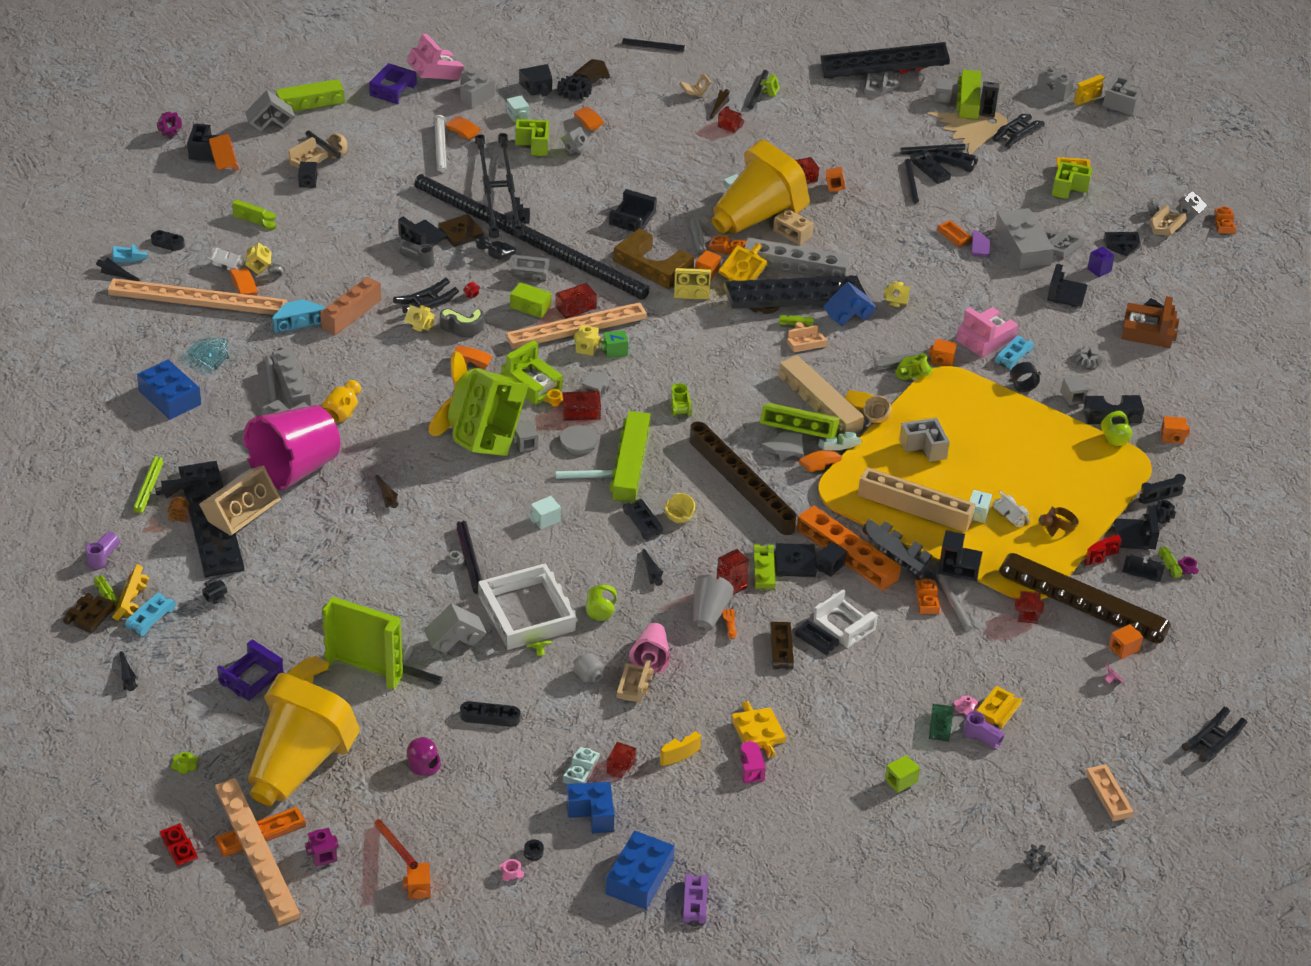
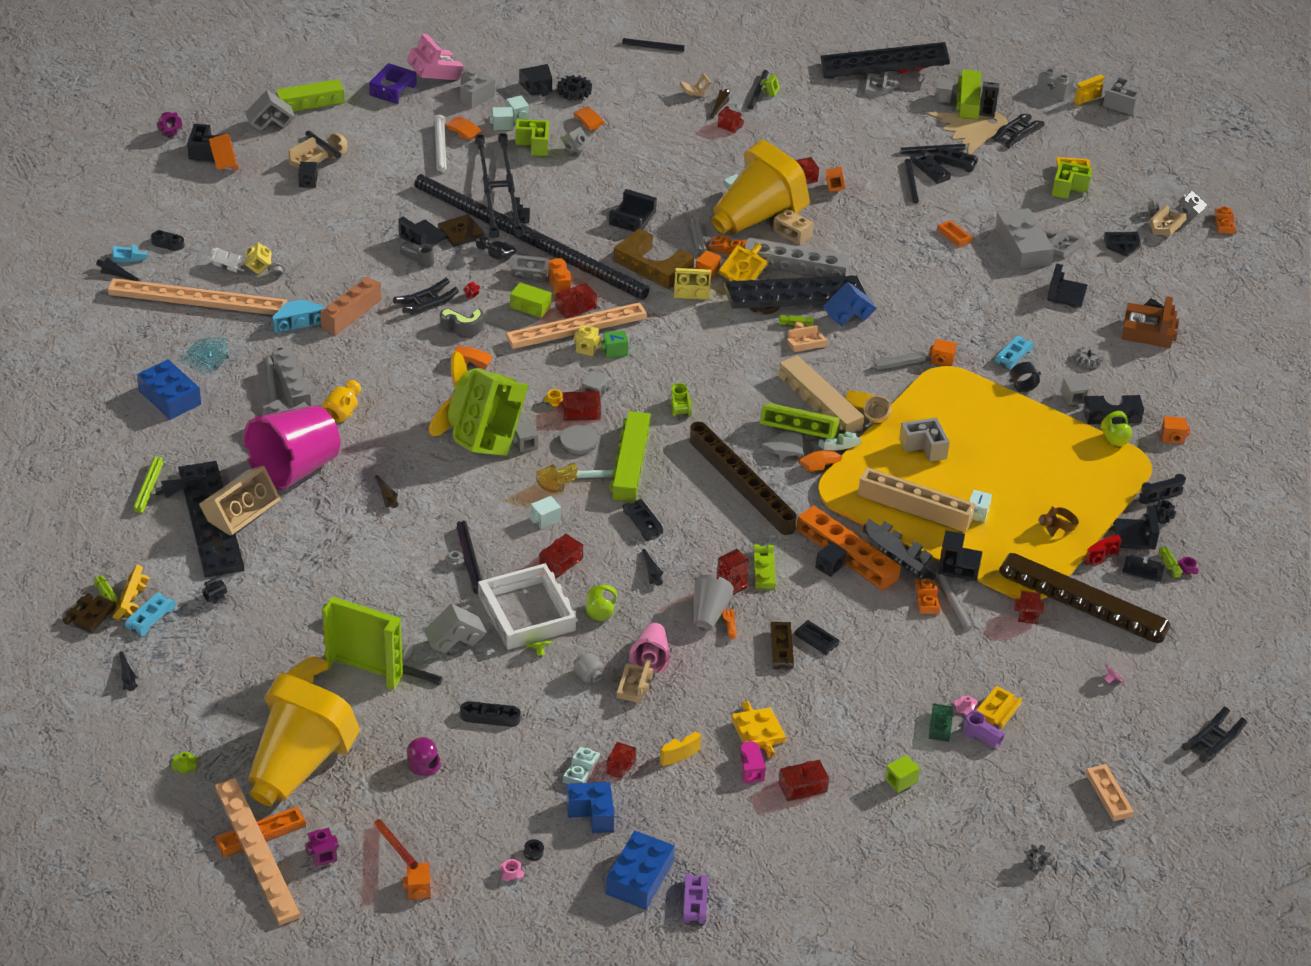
medium lavender piece [86,531,120,569] -> none
red slope [159,823,198,867] -> none
clear orange brick [167,497,189,522] -> none
dark purple panel [217,639,284,701] -> none
orange slope [229,268,258,296] -> none
lime hinge [232,199,277,230] -> none
light yellow brick [404,305,435,332] -> none
lime brick [501,340,563,405] -> none
dark brown slope [573,59,610,84] -> none
light yellow hair [664,493,695,524] -> none
black plate [775,543,816,577] -> none
white panel [813,589,878,648] -> none
light yellow brick [883,281,910,307] -> none
lime piece [895,353,933,380] -> none
bright pink brick [956,307,1018,358] -> none
medium lavender slope [971,230,990,258] -> none
white hinge [993,491,1030,527] -> none
dark purple brick [1087,247,1115,277] -> none
orange brick [1108,624,1143,659] -> none
none -> light aqua brick [489,107,513,130]
none -> clear yellow brick [536,462,578,493]
none -> clear red brick [539,534,584,579]
none -> orange brick [548,258,571,298]
none -> clear red brick [778,759,829,802]

